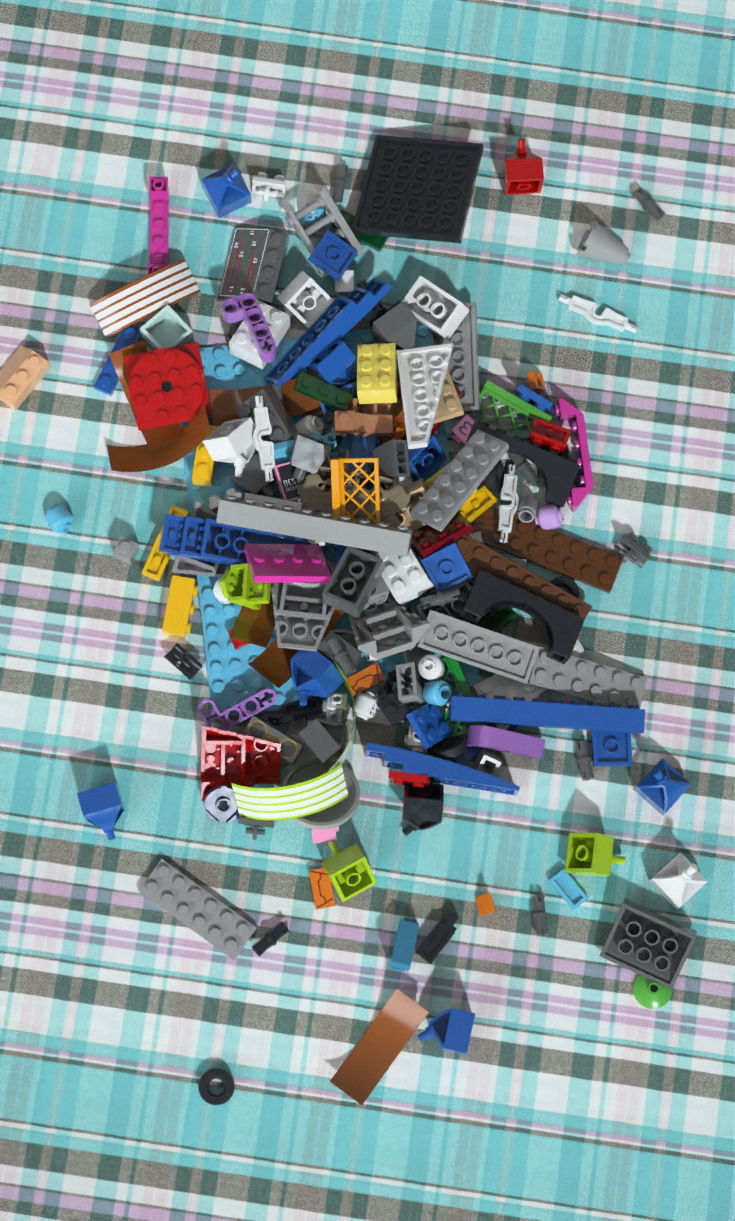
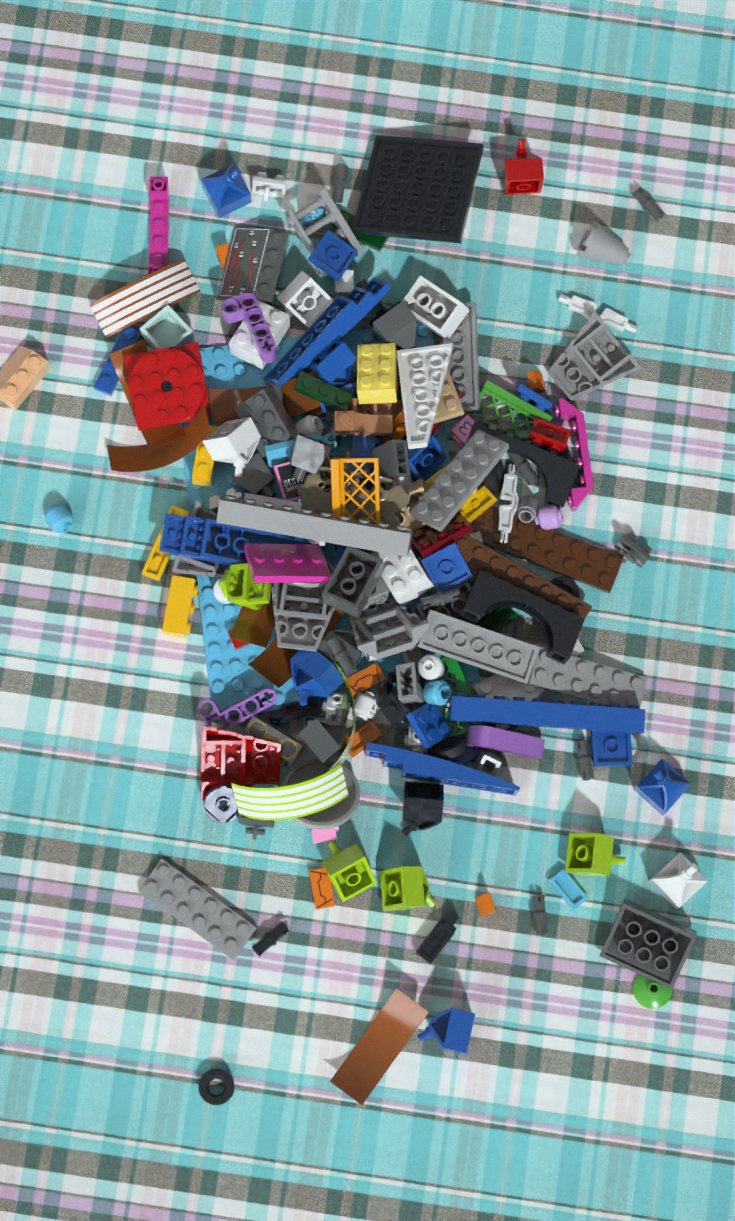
blue piece [77,782,125,840] -> none
light grey brick [113,536,140,566] -> none
black hips [164,643,203,680] -> none
white piece [253,396,275,481] -> none
red plate [388,770,431,789] -> none
dark azure slope [389,917,419,972] -> none
none -> orange slope [216,243,230,270]
none -> orange tile [348,719,383,758]
none -> lime piece [380,866,436,911]
none -> light grey wedge [548,311,642,401]

